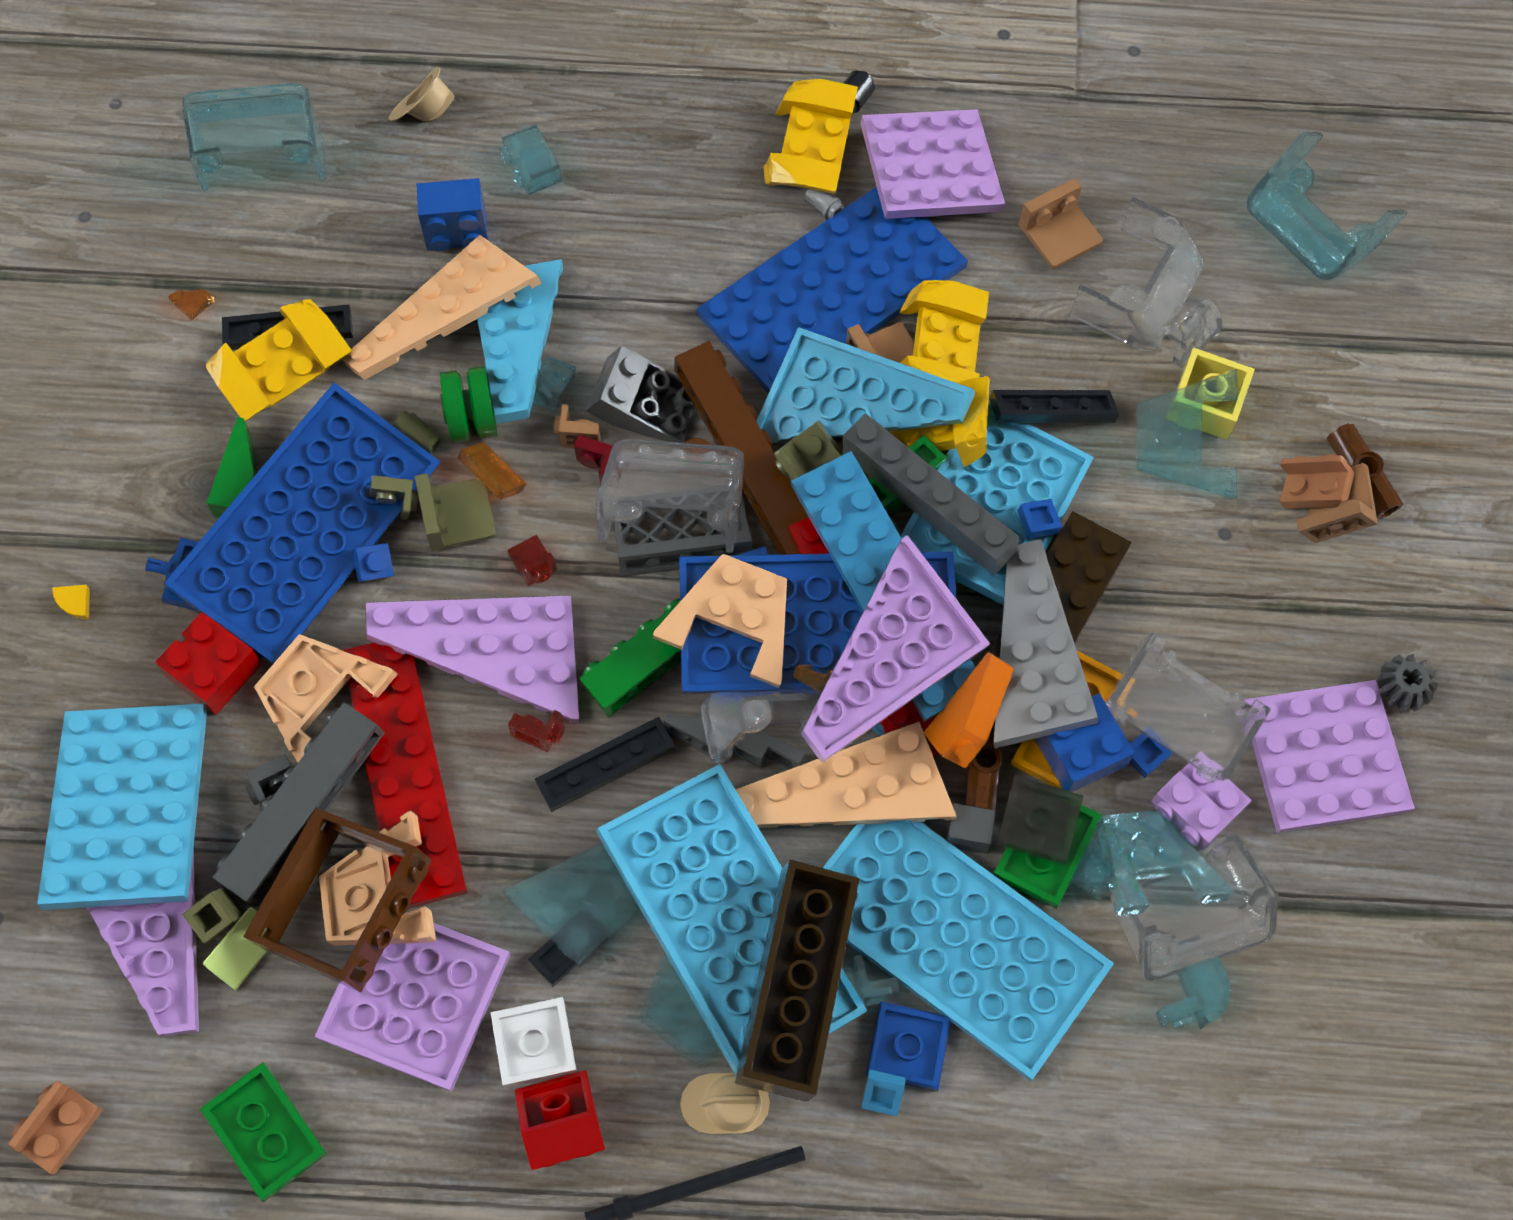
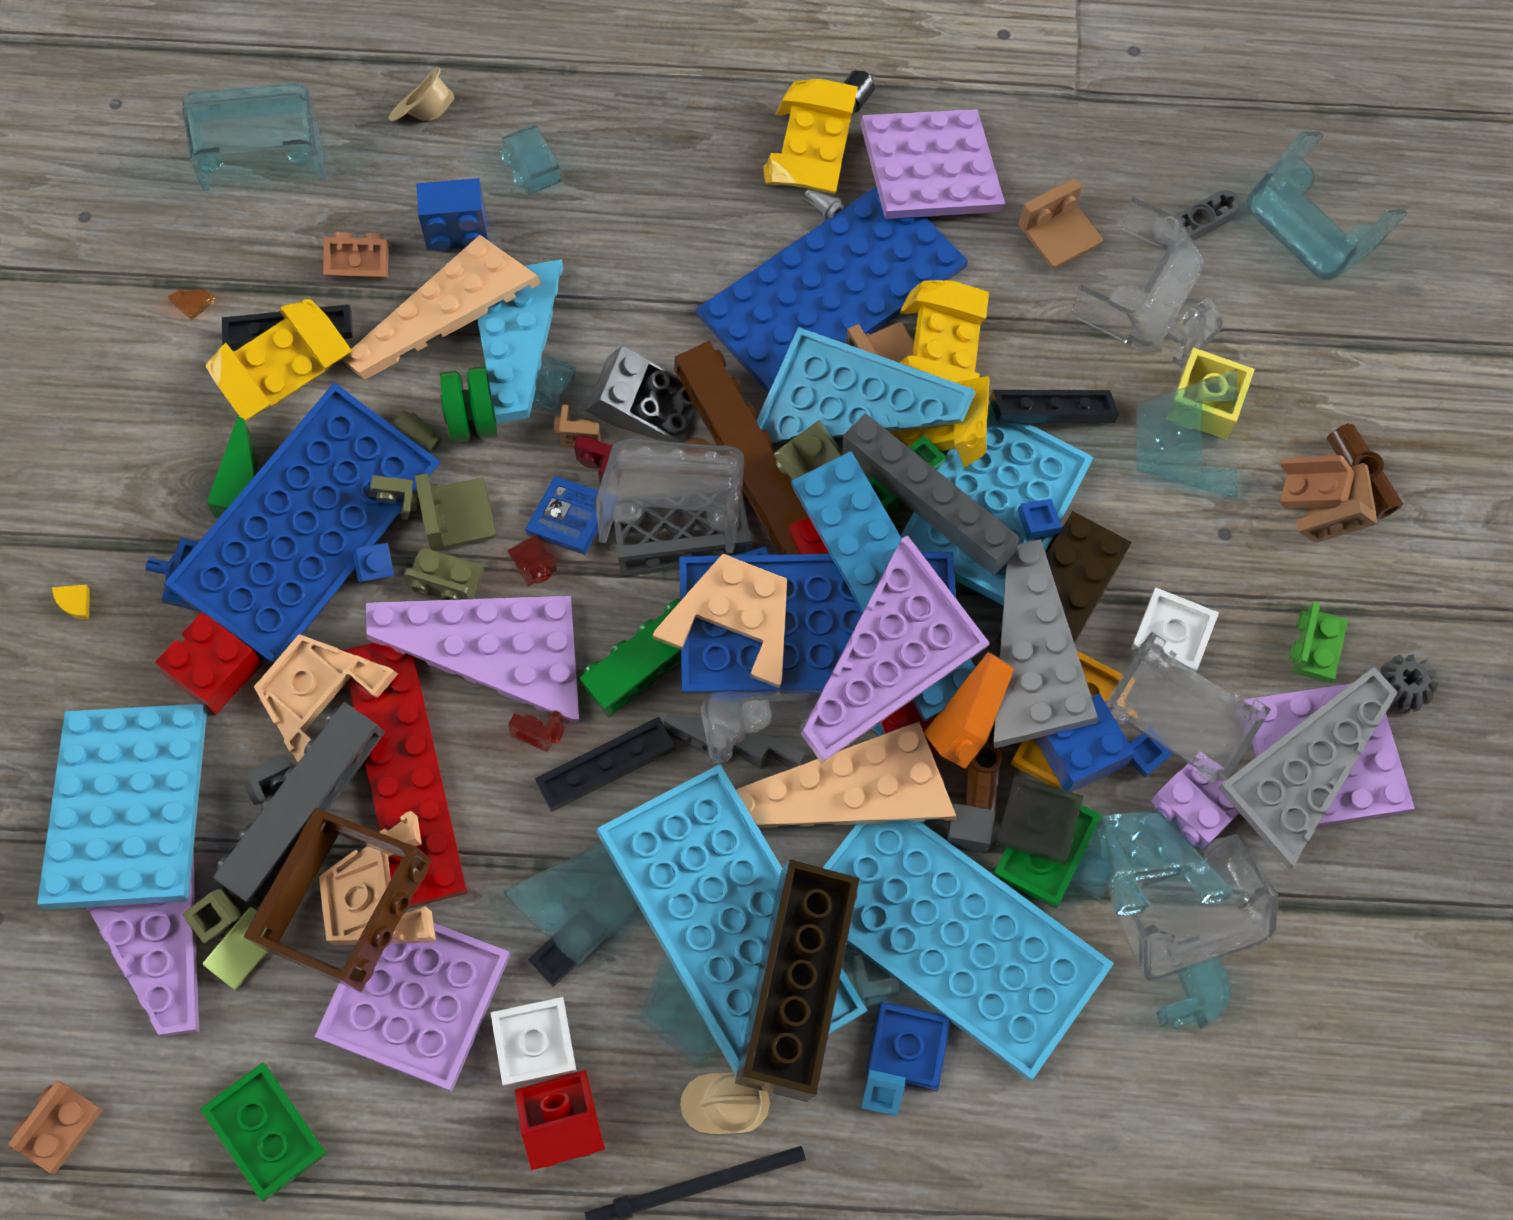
clear orange tile [457,442,527,500] -> none
clear orange tile [793,664,833,691] -> none
none -> nougat bracket [323,232,392,278]
none -> olive bracket [403,547,485,600]
none -> blue tile [525,476,614,555]
none -> white plate [1131,588,1219,674]
none -> dark grey beam [1161,190,1240,249]
none -> light grey wing [1218,667,1398,870]
none -> bright green bracket [1289,602,1348,684]

